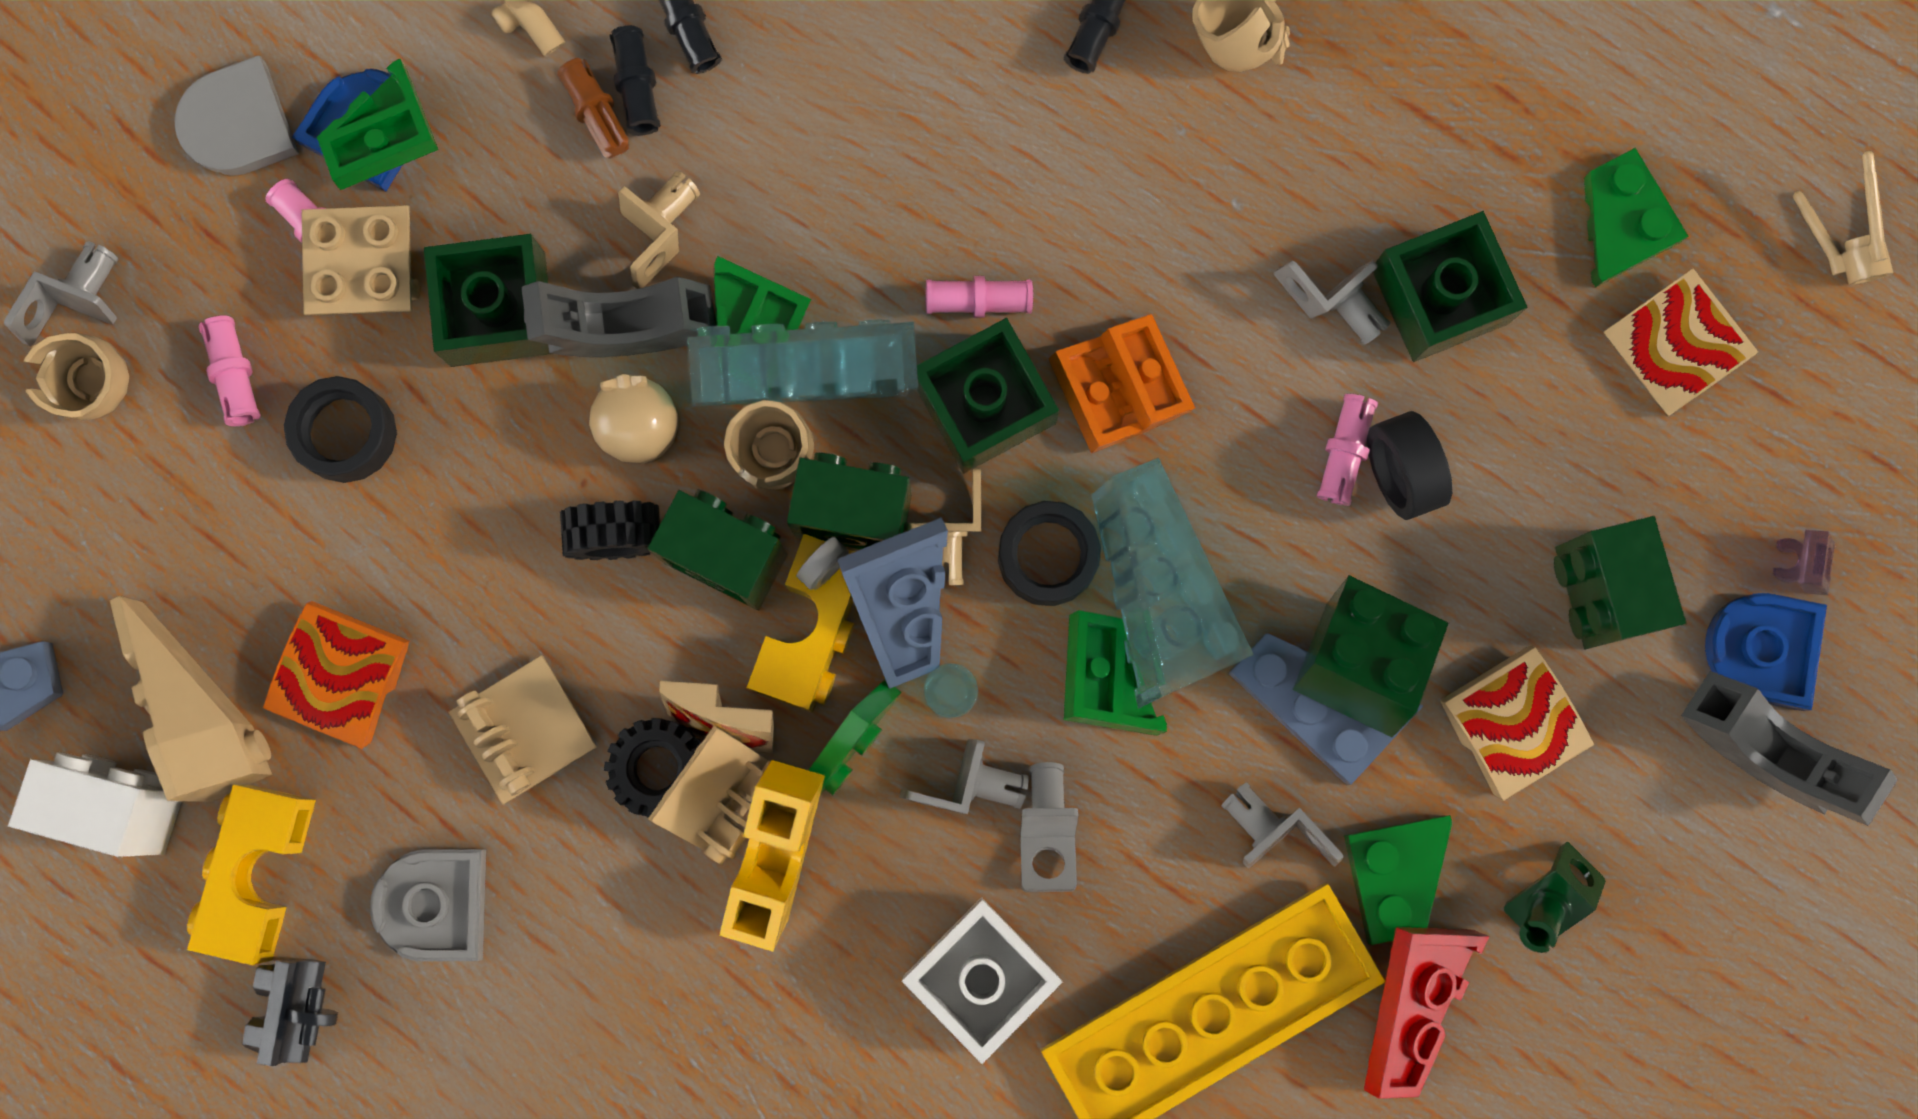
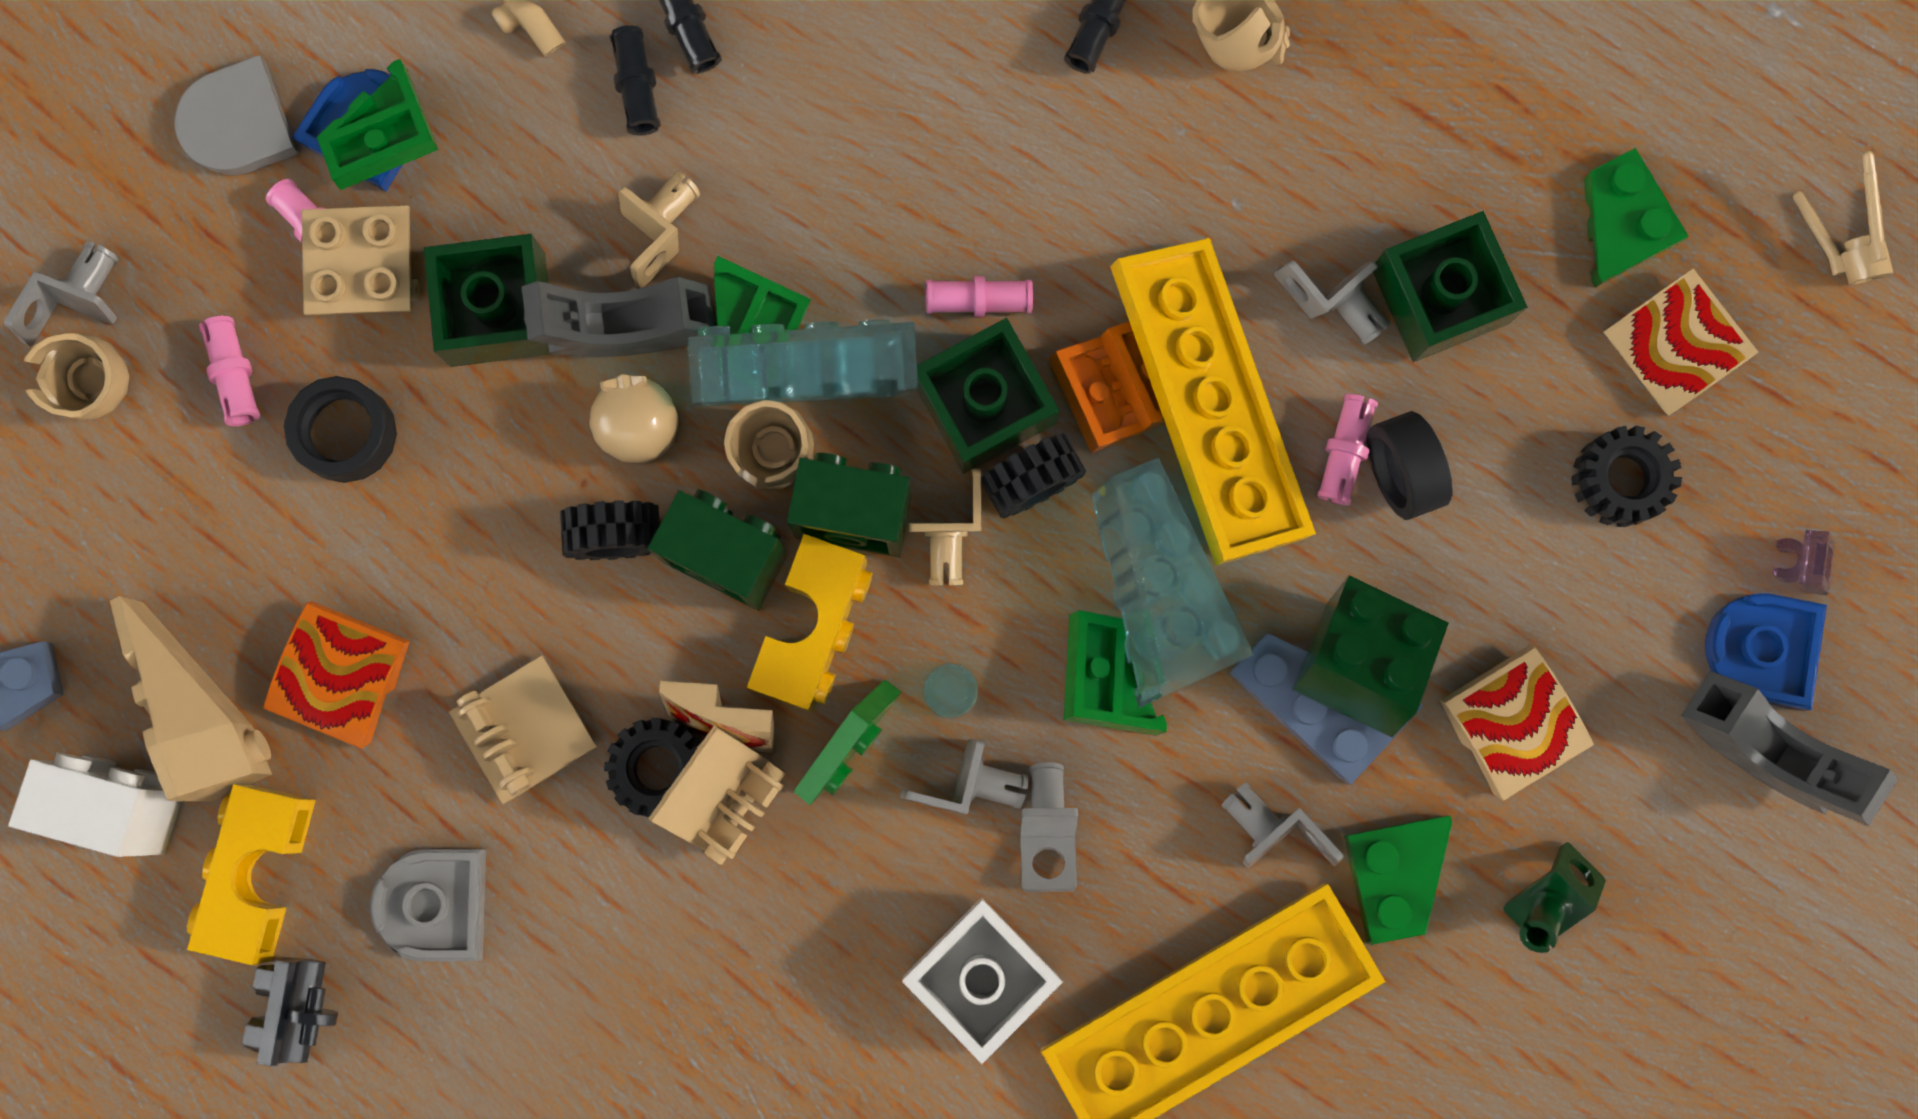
dark orange axle [557,58,629,159] -> none
yellow arch [719,760,825,952] -> none
light grey tile [796,536,849,590] -> none
sand blue wing [837,517,948,689] -> none
black tyre [998,501,1101,606] -> none
red wing [1363,927,1490,1099] -> none
dark green brick [1553,515,1687,650] -> none
none -> black tyre [981,433,1086,519]
none -> yellow plate [1110,238,1316,566]
none -> black tyre [1571,426,1682,527]

